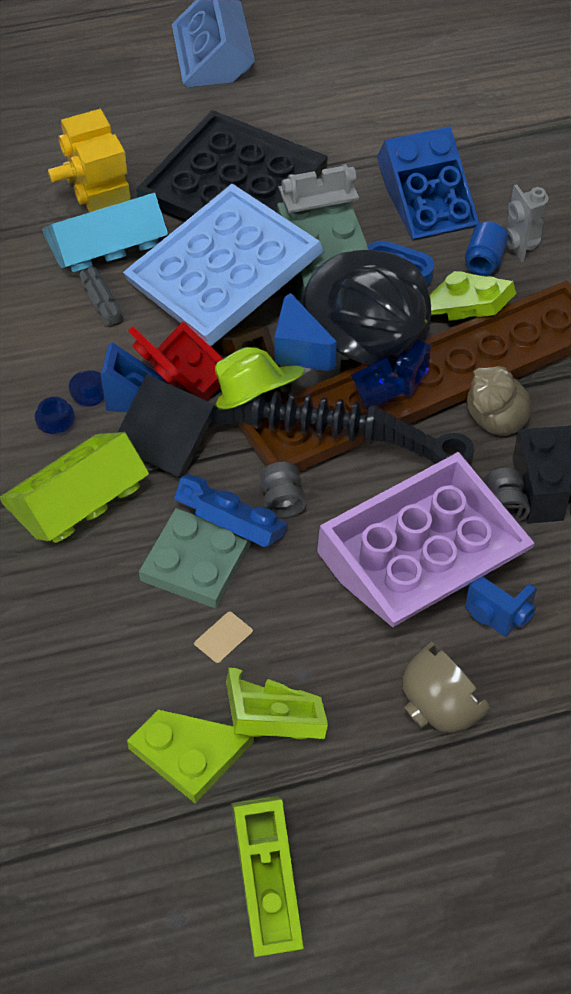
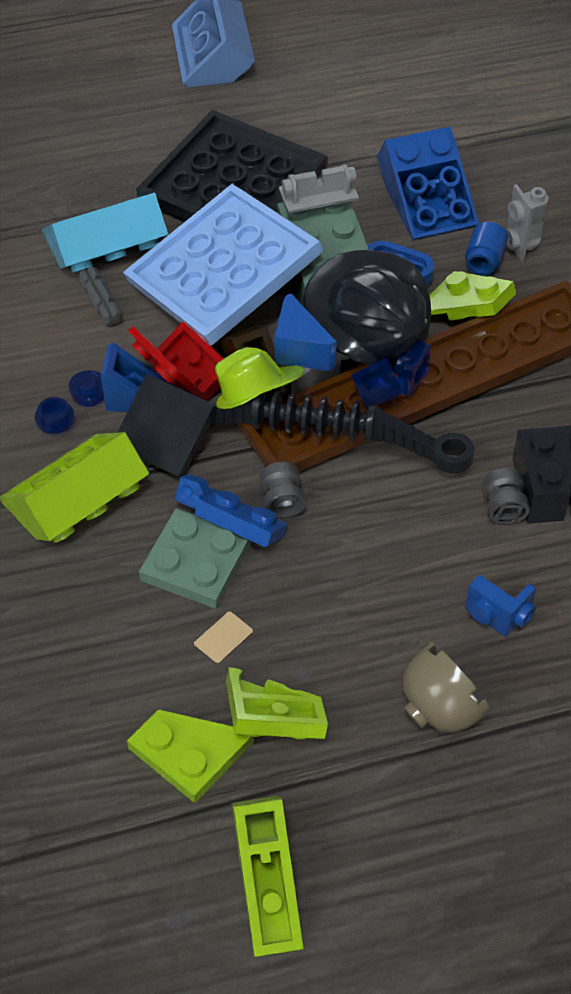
yellow brick [48,109,130,213] -> none
lavender slope [317,452,535,627] -> none
dark tan hair [467,366,532,436] -> none

